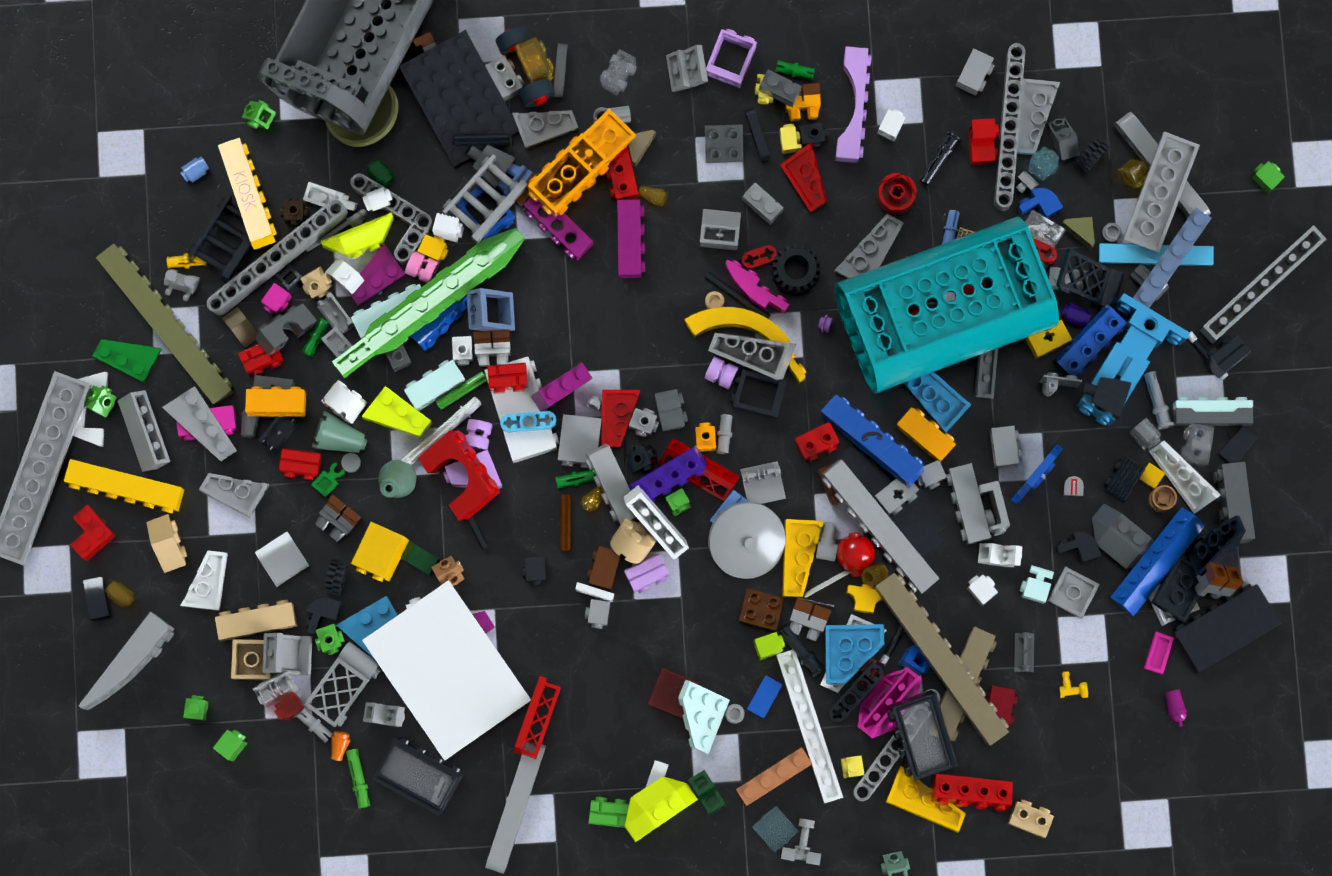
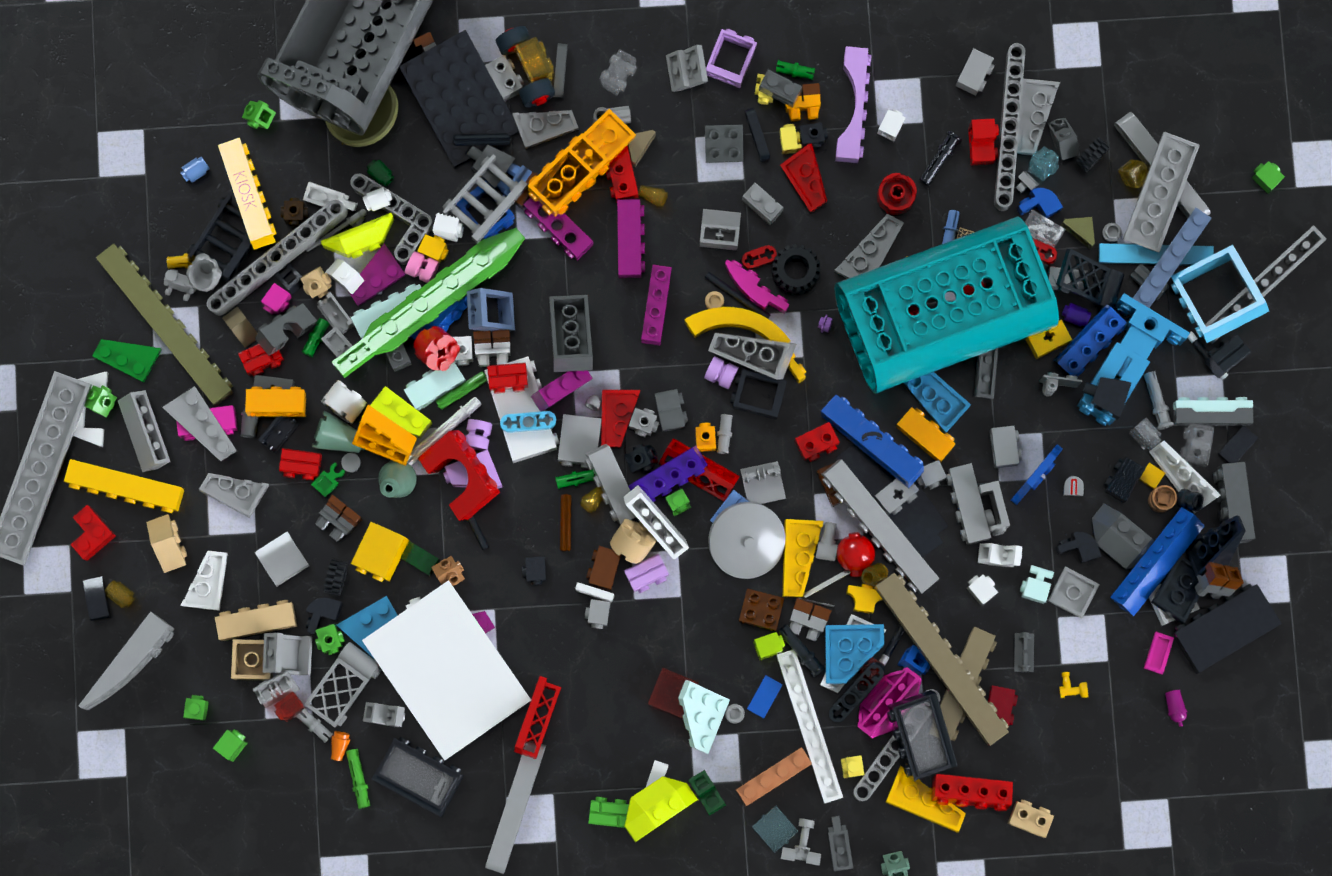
none -> light grey hair [186,253,222,292]
none -> light orange wedge [352,405,417,466]
none -> red brick [414,326,460,371]
none -> dark grey brick [549,295,593,372]
none -> magenta brick [641,265,672,346]
none -> dark grey hinge [828,816,853,872]
none -> medium azure window [1171,245,1269,343]
none -> black wheel [1176,489,1204,512]

